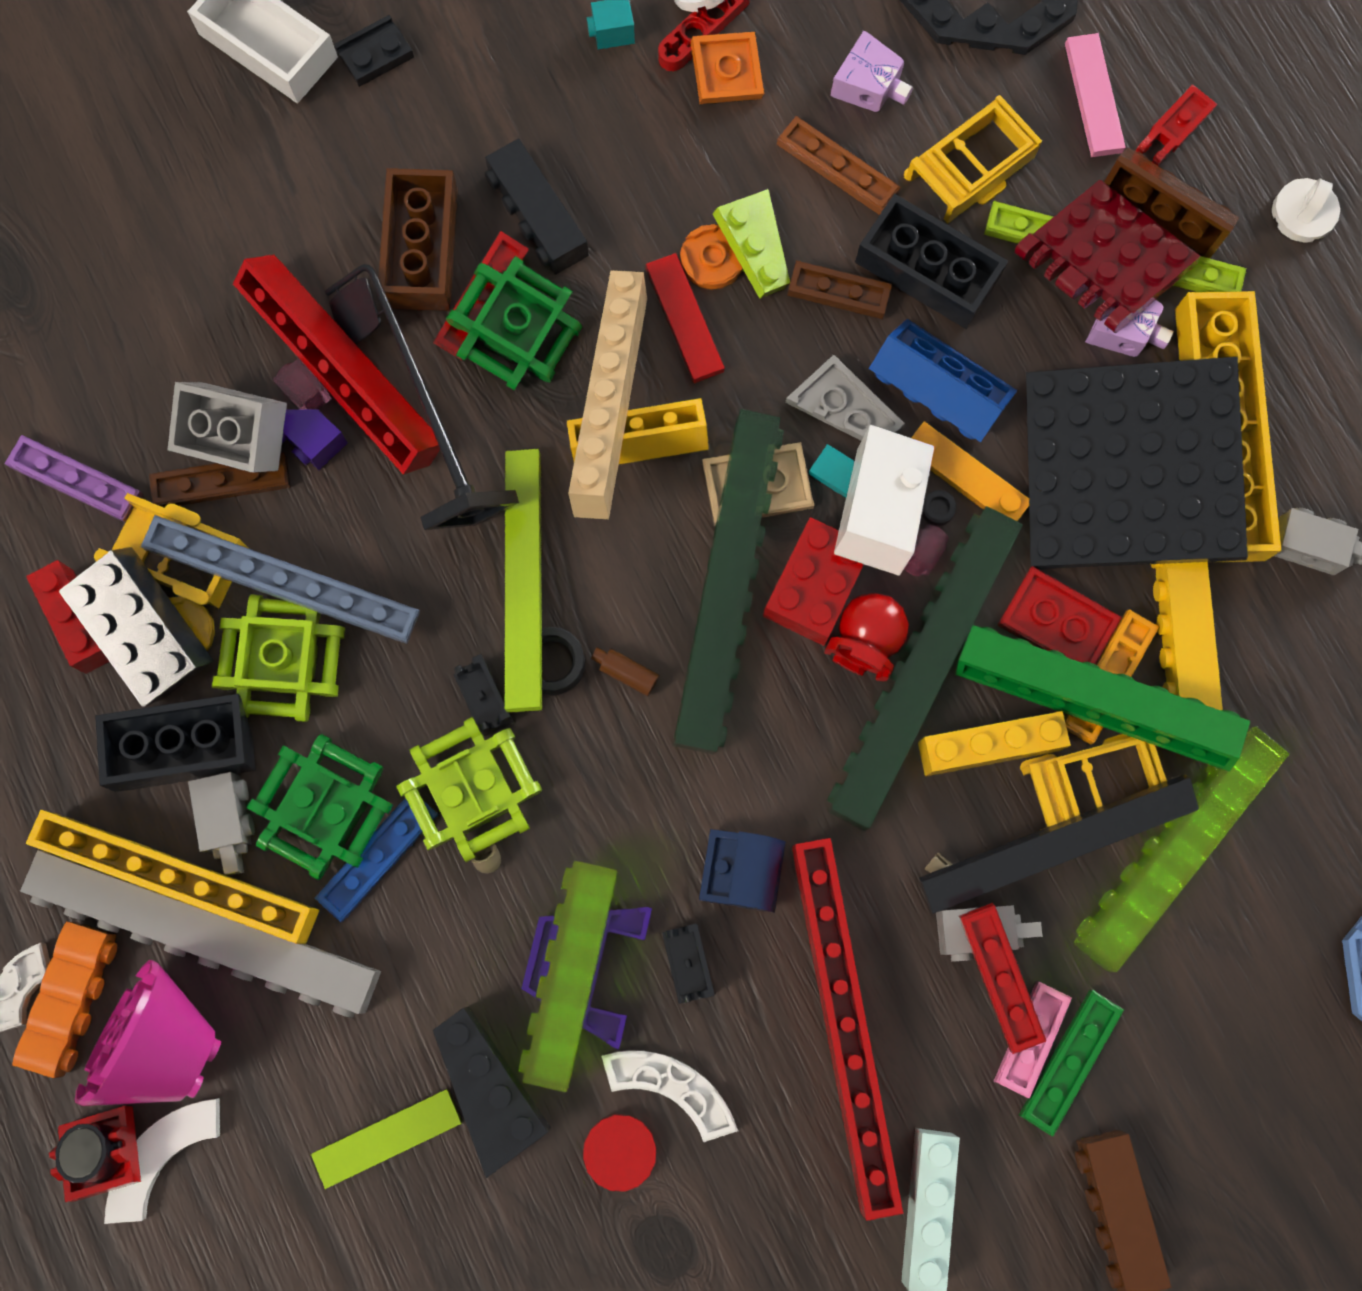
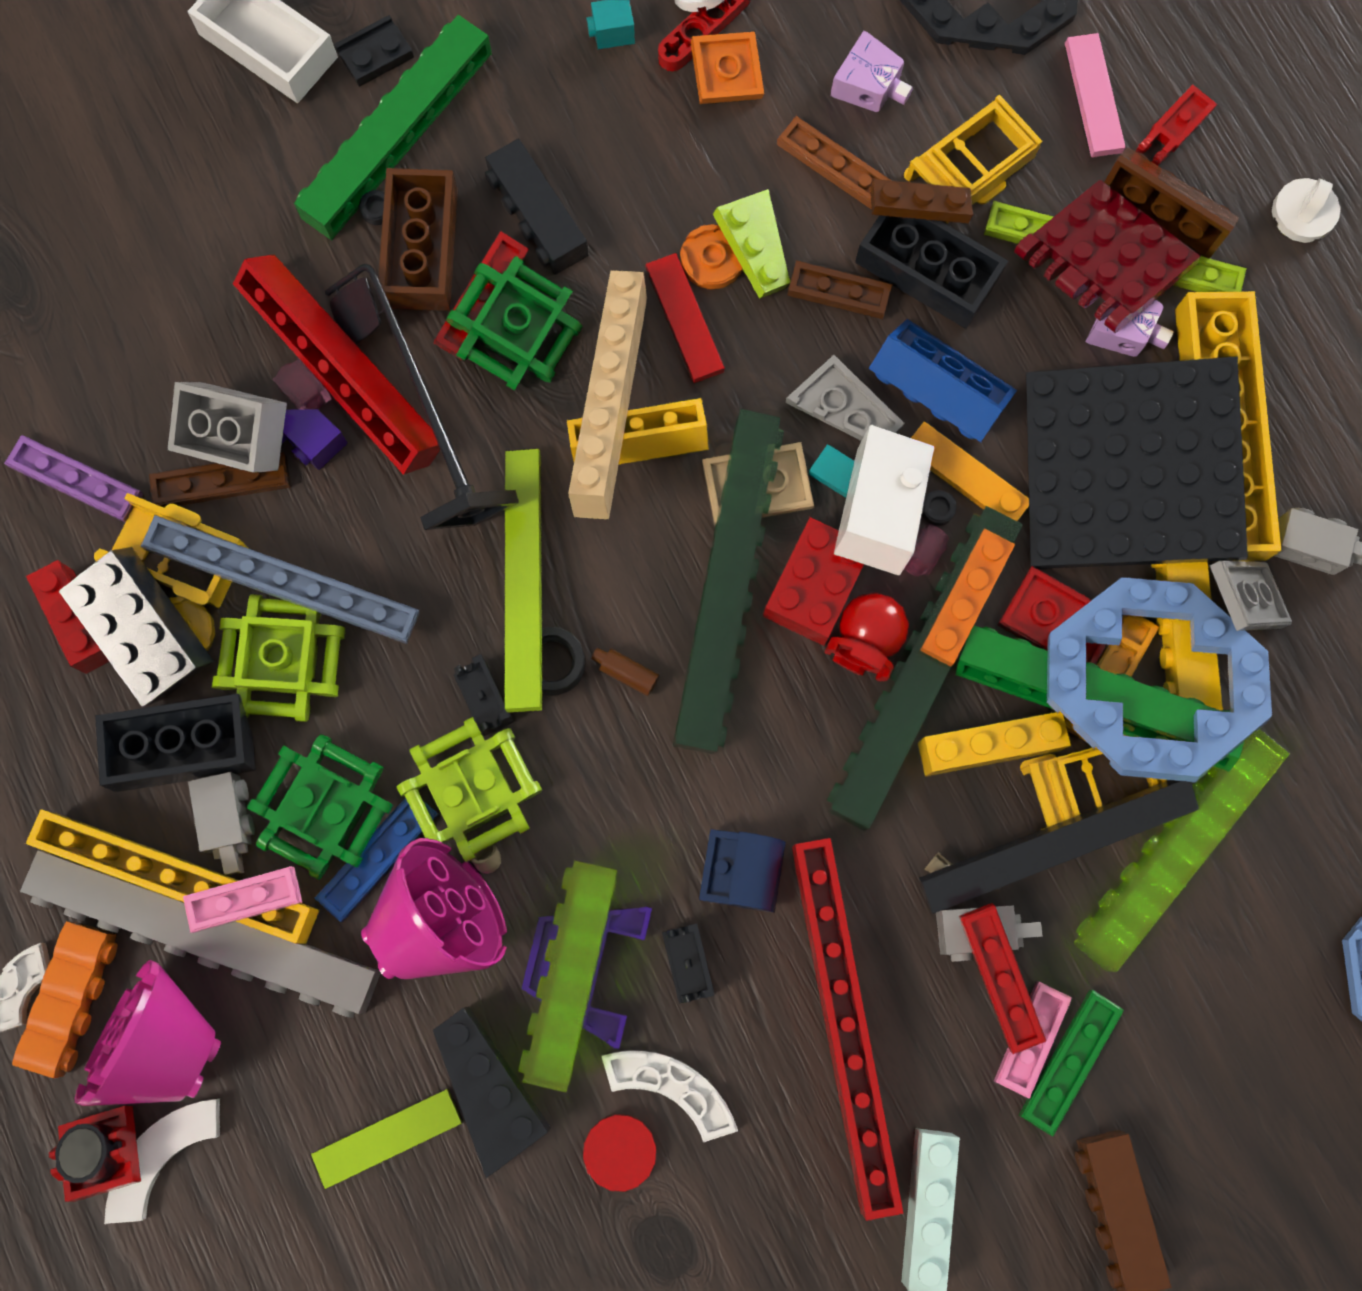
none -> bright pink tile [183,866,302,933]
none -> green brick [294,15,492,241]
none -> black tile [359,190,385,225]
none -> dark pink cone [361,838,507,979]
none -> reddish brown plate [870,179,973,223]
none -> orange plate [920,528,1015,667]
none -> medium blue plate [1047,577,1272,782]
none -> light grey tile [1210,561,1292,631]

